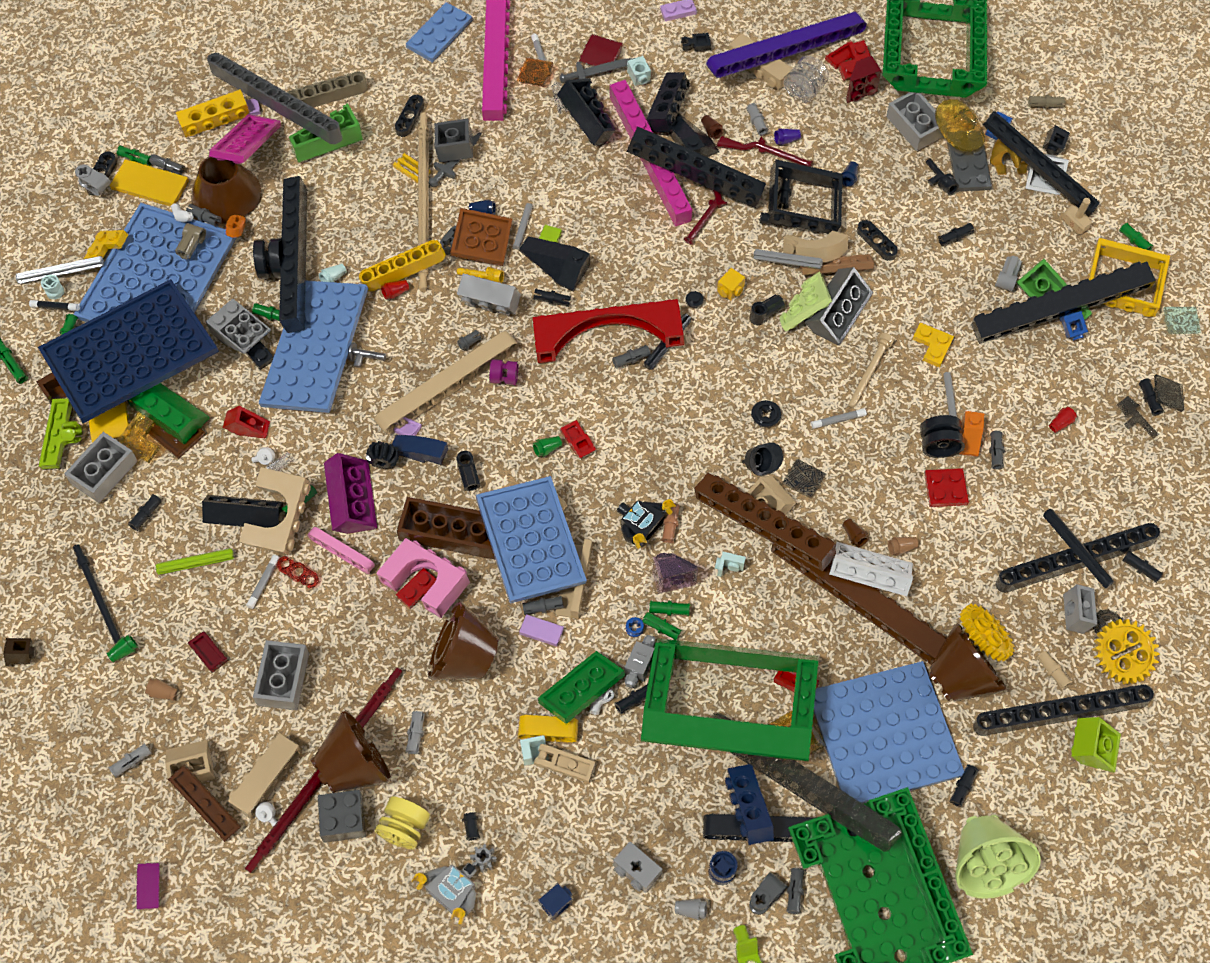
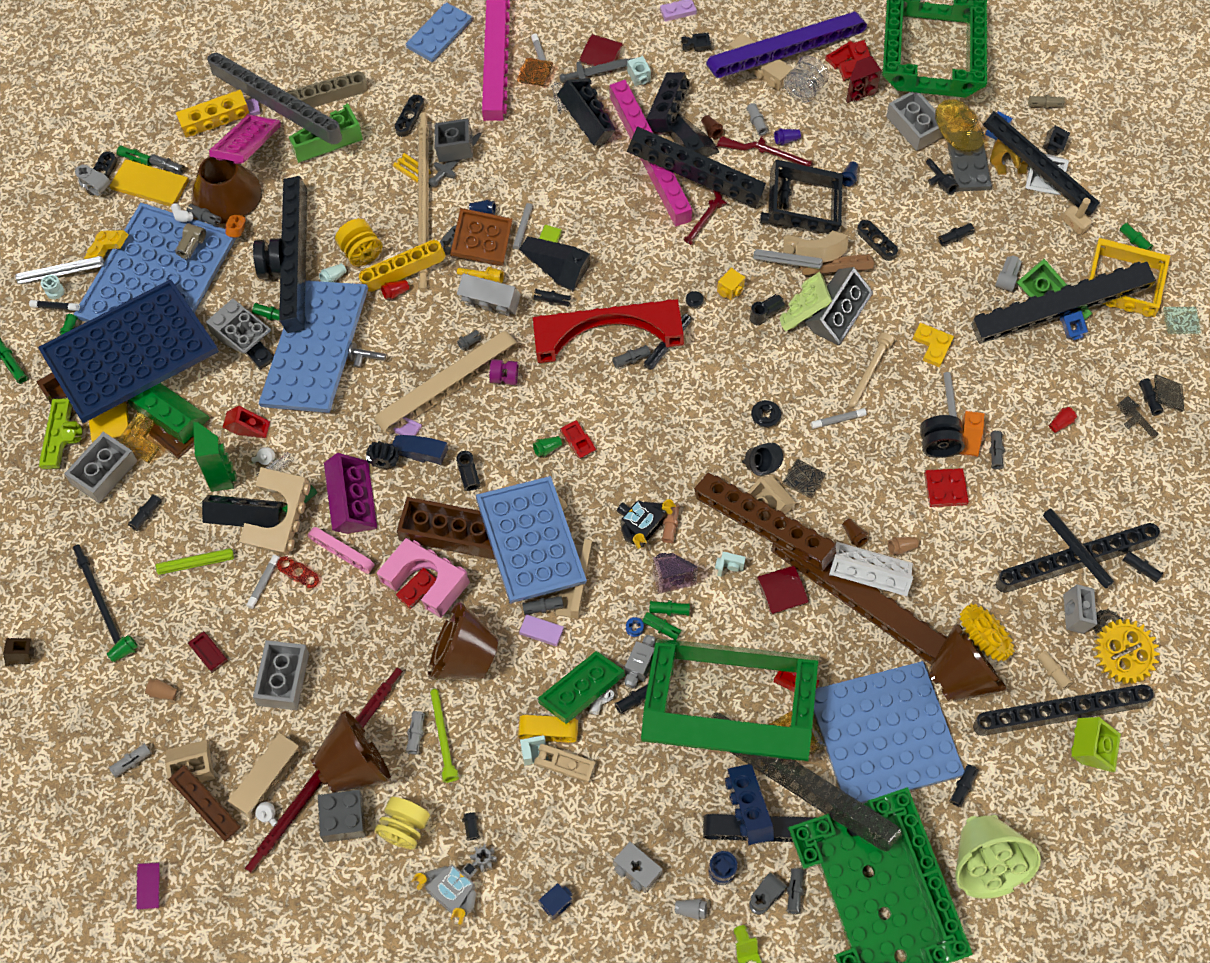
none -> green slope [193,422,237,492]
none -> yellow wheel [335,218,383,267]
none -> lime piece [430,688,459,783]
none -> dark red slope [757,565,809,614]

